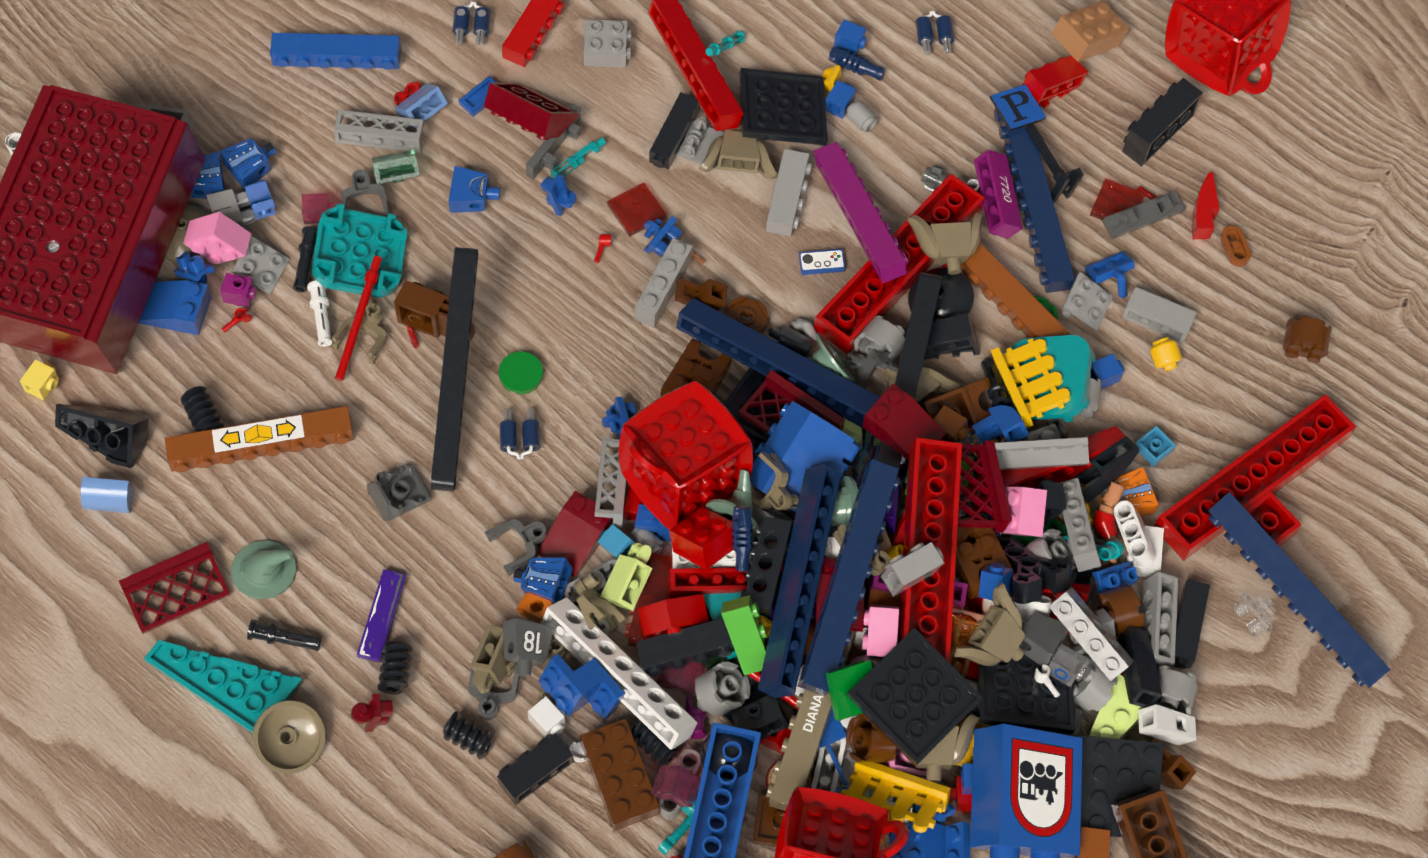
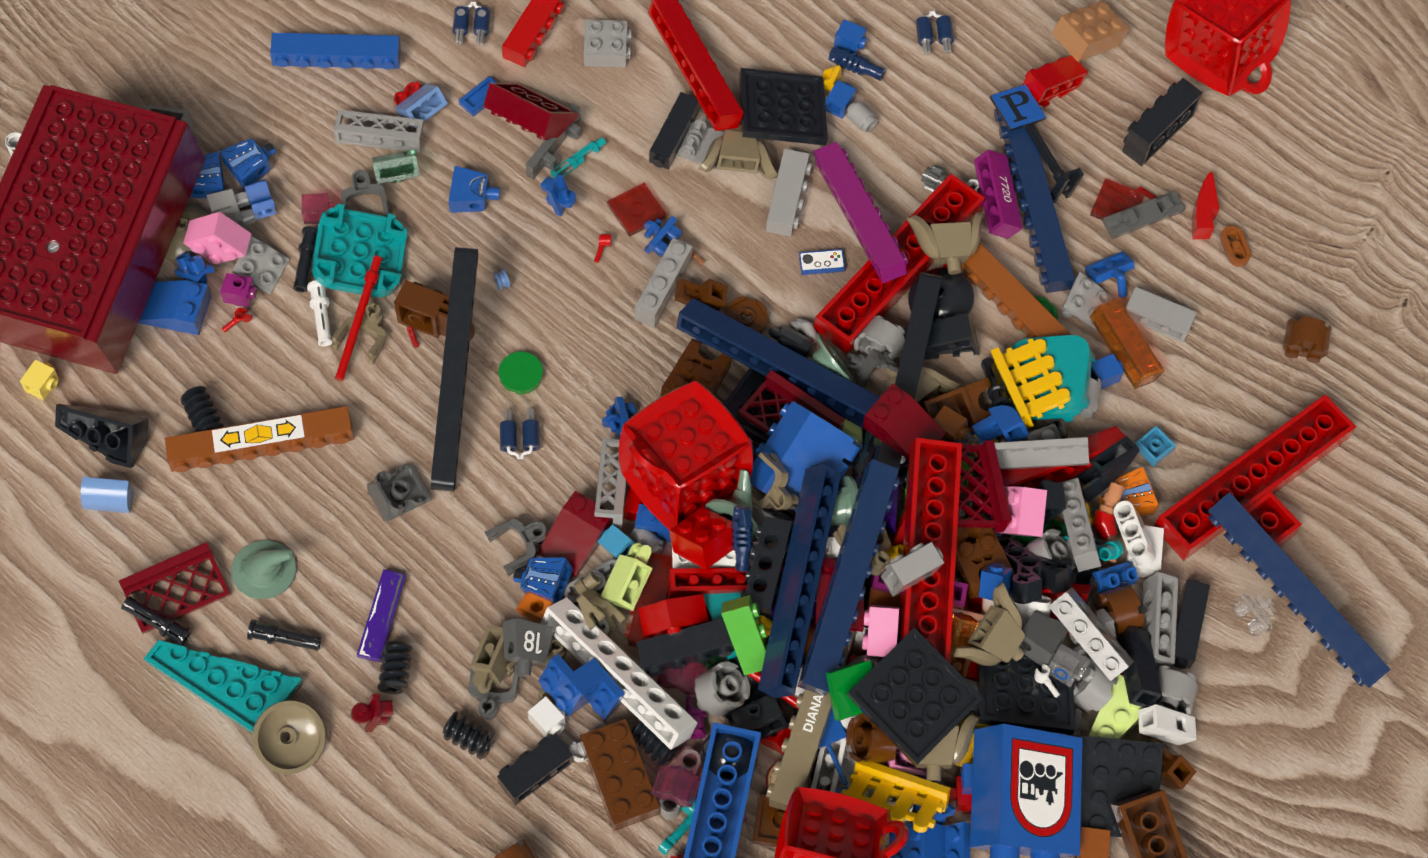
teal piece [706,30,745,56] -> none
yellow head [1149,337,1182,372] -> none
none -> black pin [121,596,192,646]
none -> medium blue bush [493,269,510,291]
none -> clear orange brick [1089,298,1164,389]

